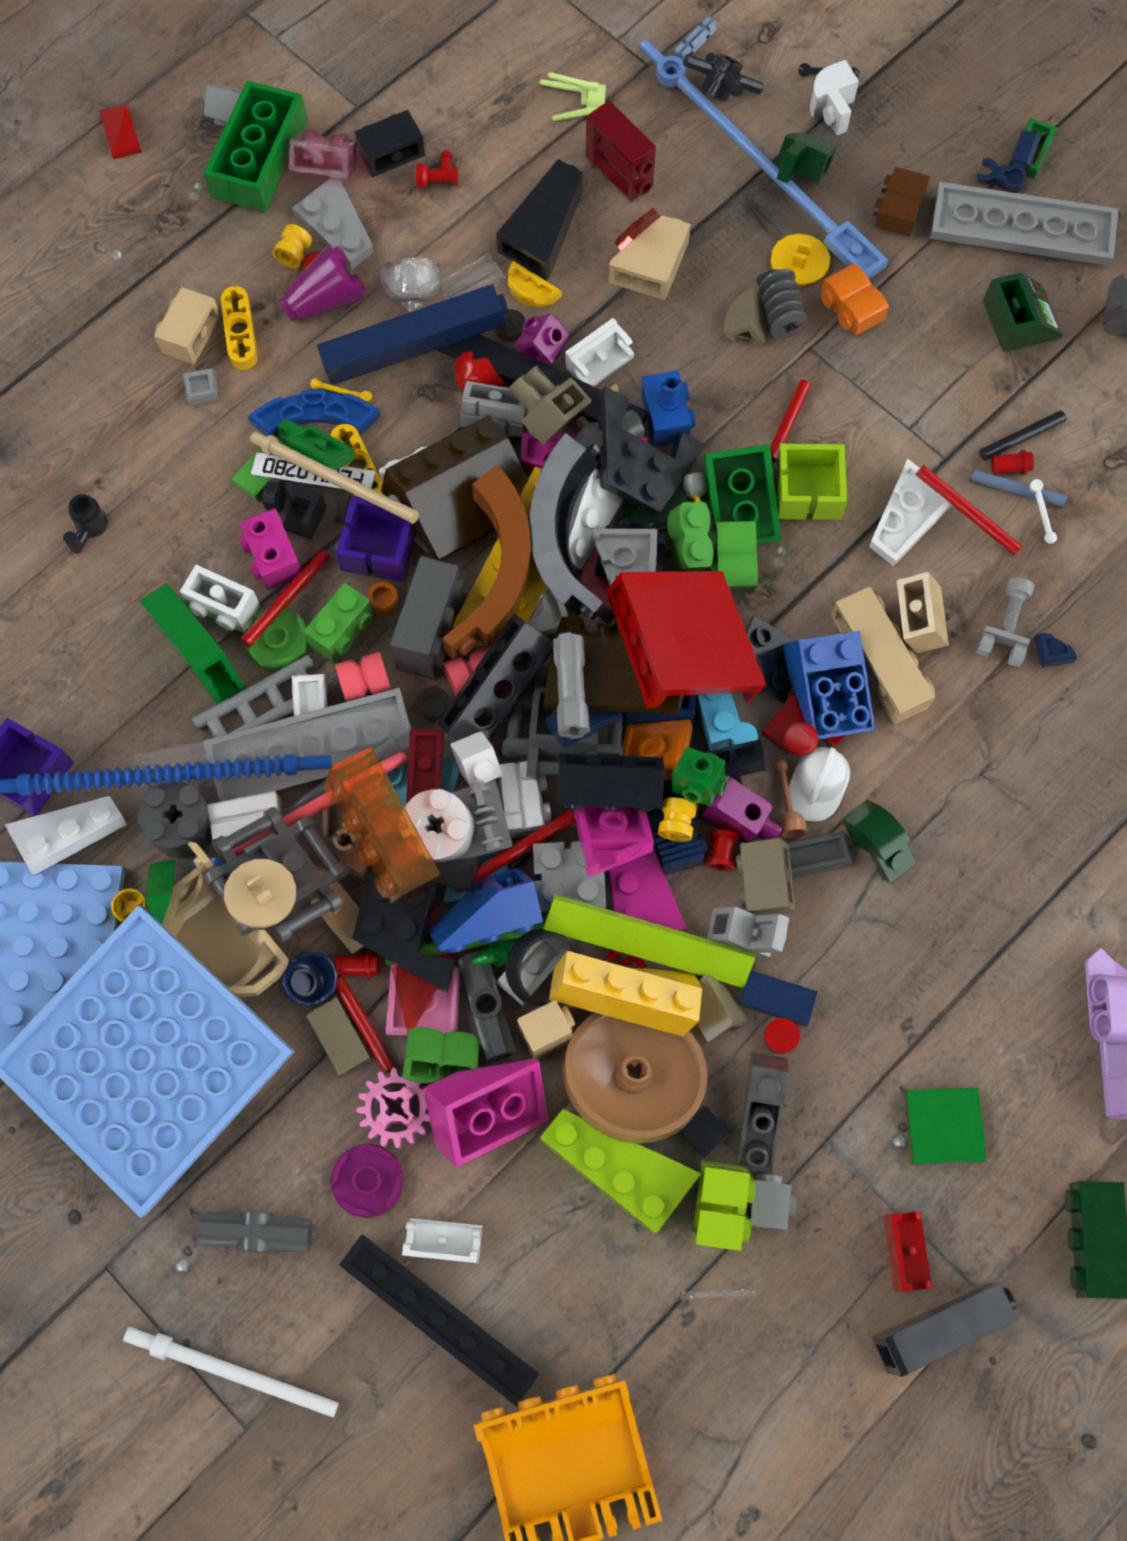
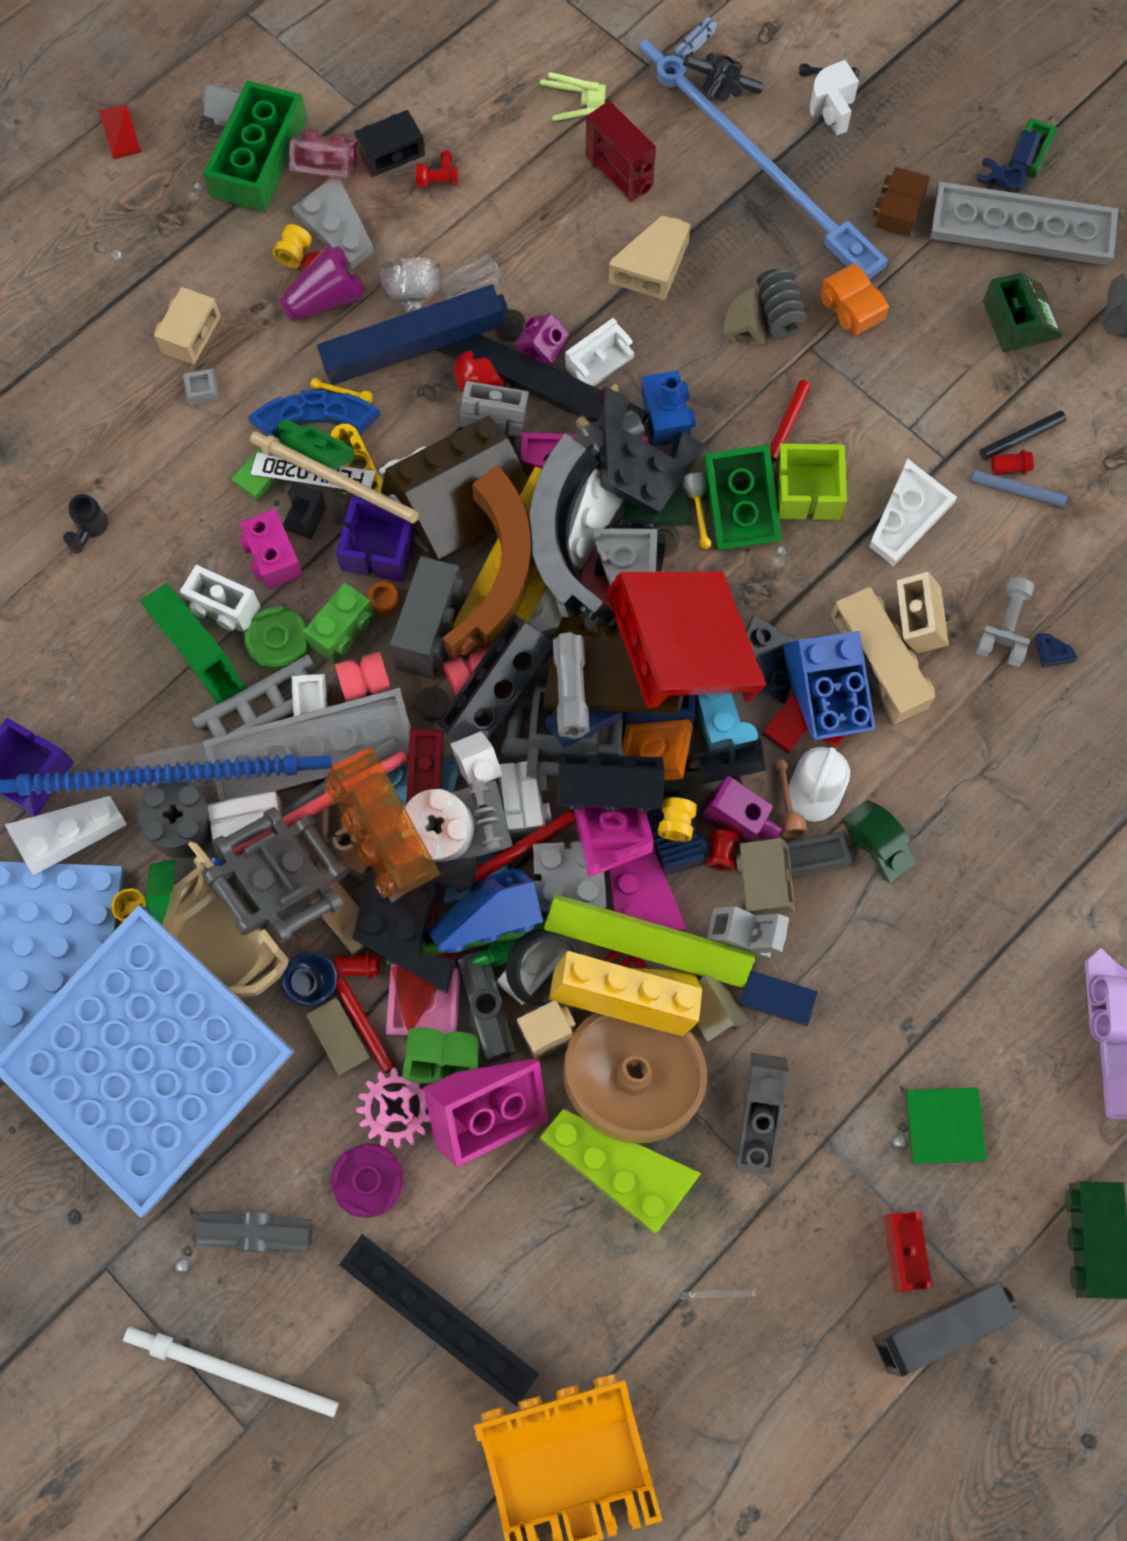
yellow beam [221,286,258,370] -> none
tan piece [224,859,297,928] -> none
red bar [240,550,330,648] -> none
black tile [263,480,286,513] -> none
white hinge [402,1218,483,1264] -> none
black slope [496,159,583,281] -> none
yellow tile [508,261,562,307] -> none
dark tan brick [509,365,592,445] -> none
clear red tile [615,208,661,251] -> none
bright green brick [667,502,713,572] -> none
green brick [672,746,729,807] -> none
black tile [679,1106,730,1159] -> none
lime piece [692,1160,756,1251] -> none
bright green brick [708,521,758,590] -> none
light grey brick [748,1174,797,1232] -> none
red piece [764,1018,800,1055] -> none
yellow piece [770,234,831,287] -> none
dark green brick [776,133,837,183] -> none
red piece [783,722,818,756] -> none
red bar [915,464,1022,556] -> none
white hinge [1029,479,1057,544] -> none

